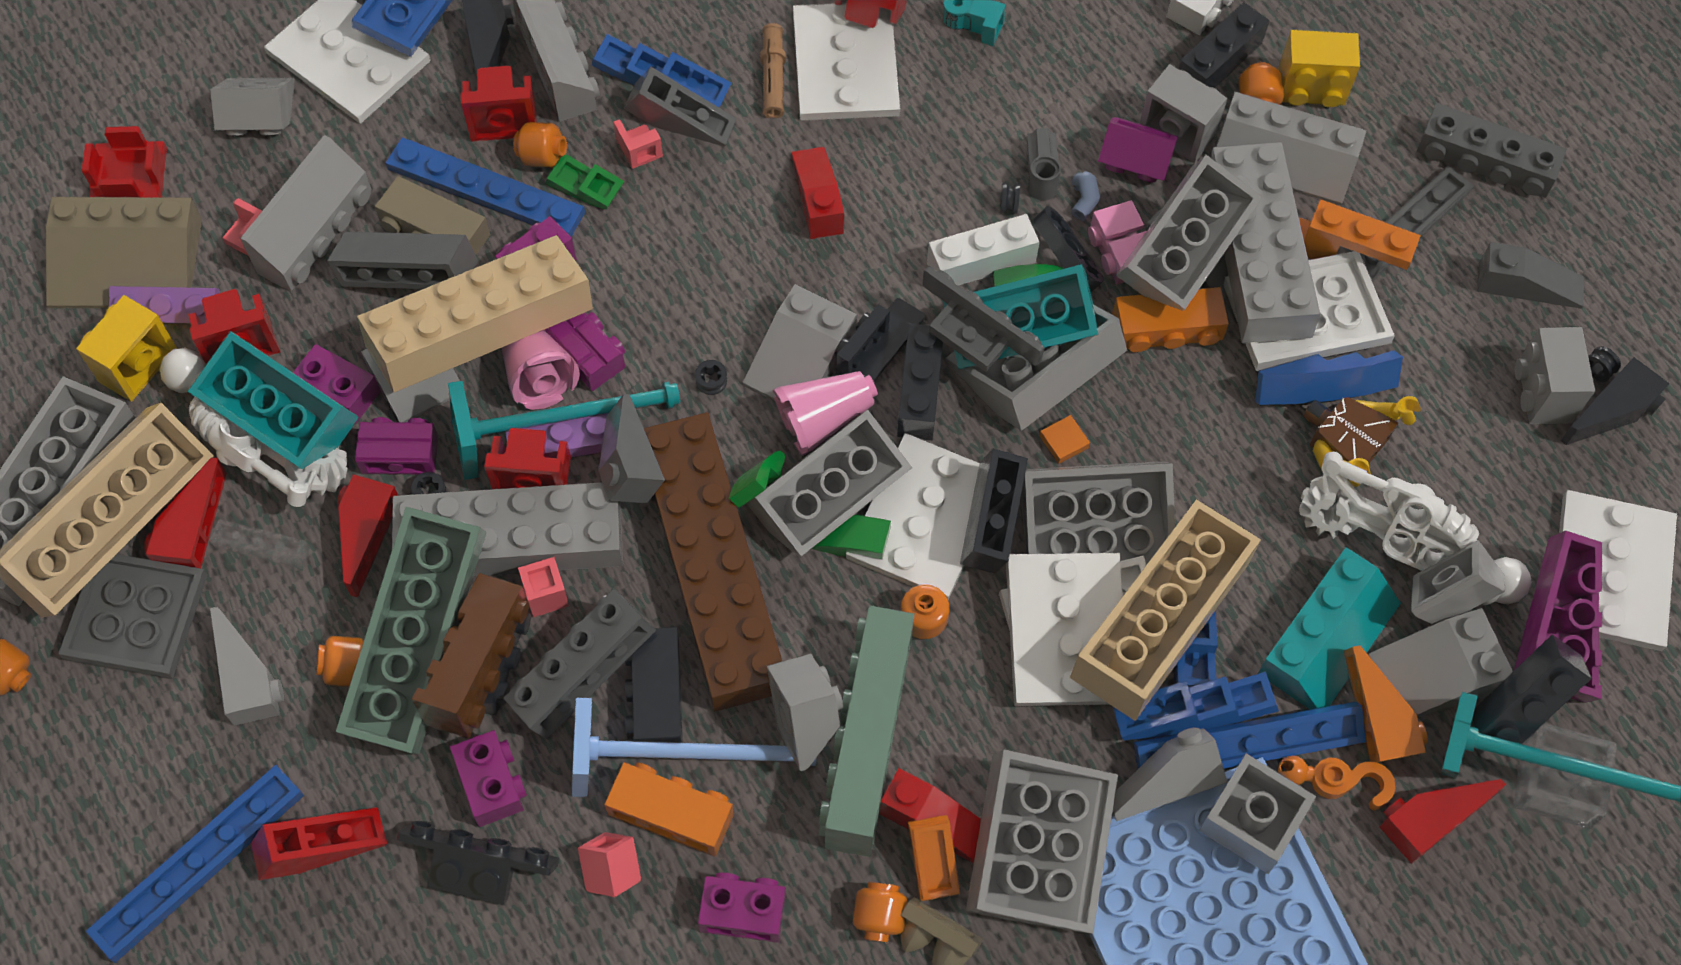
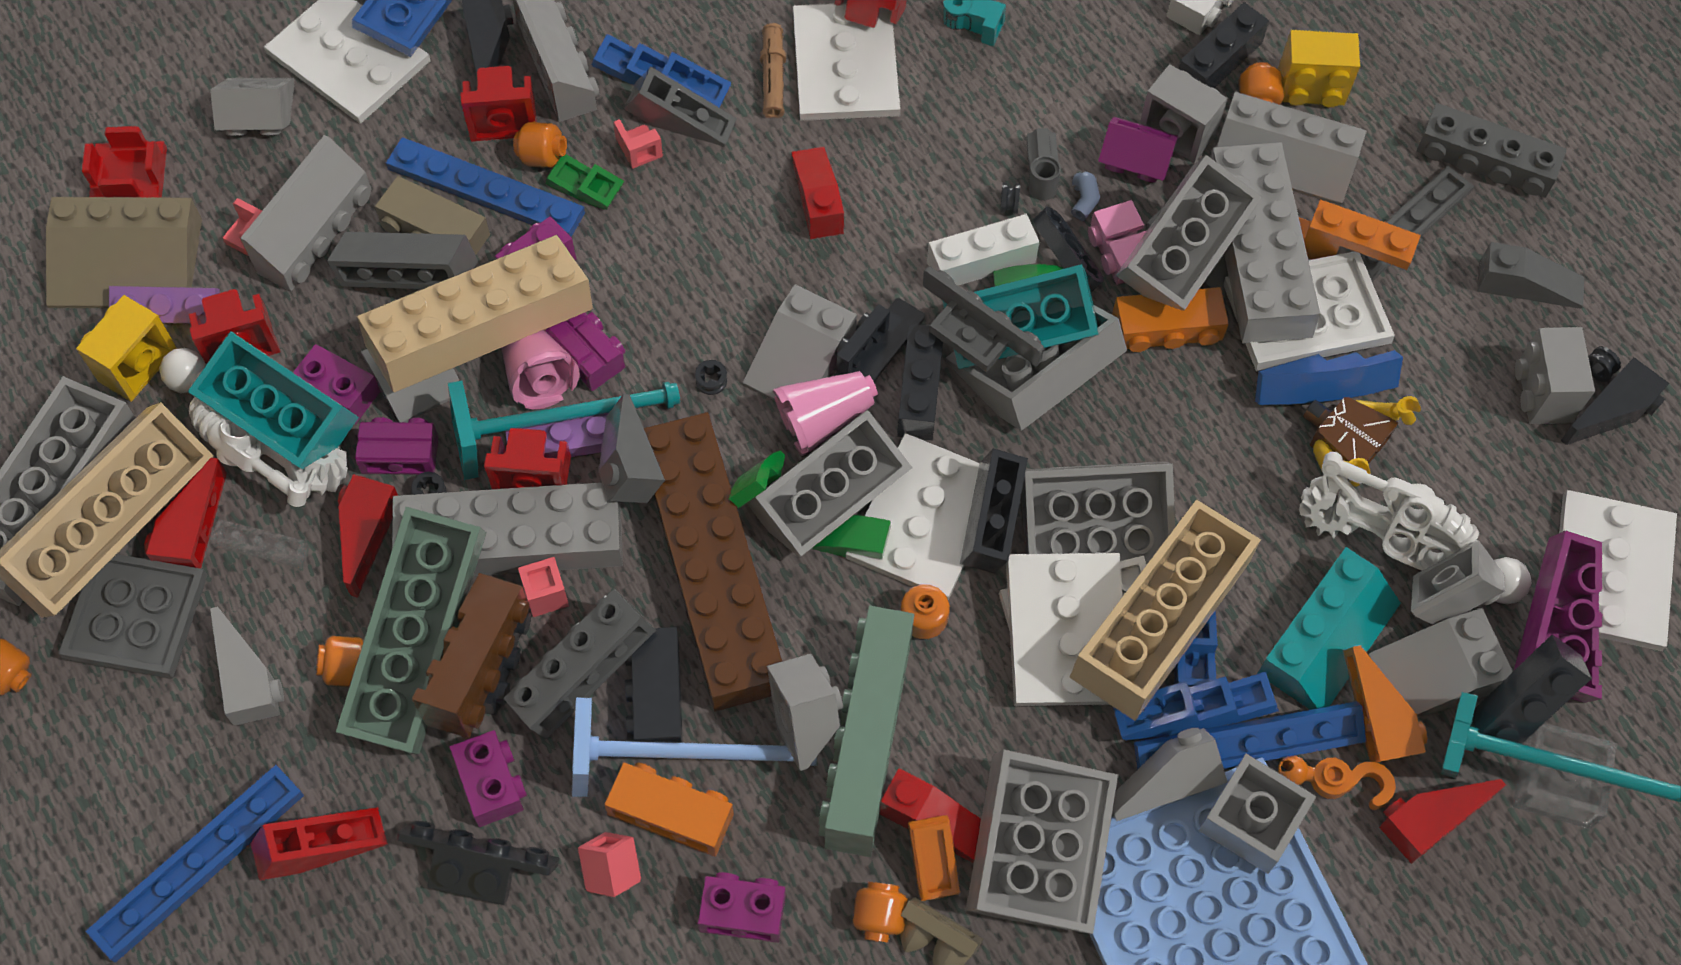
orange tile [1039,415,1090,464] -> none

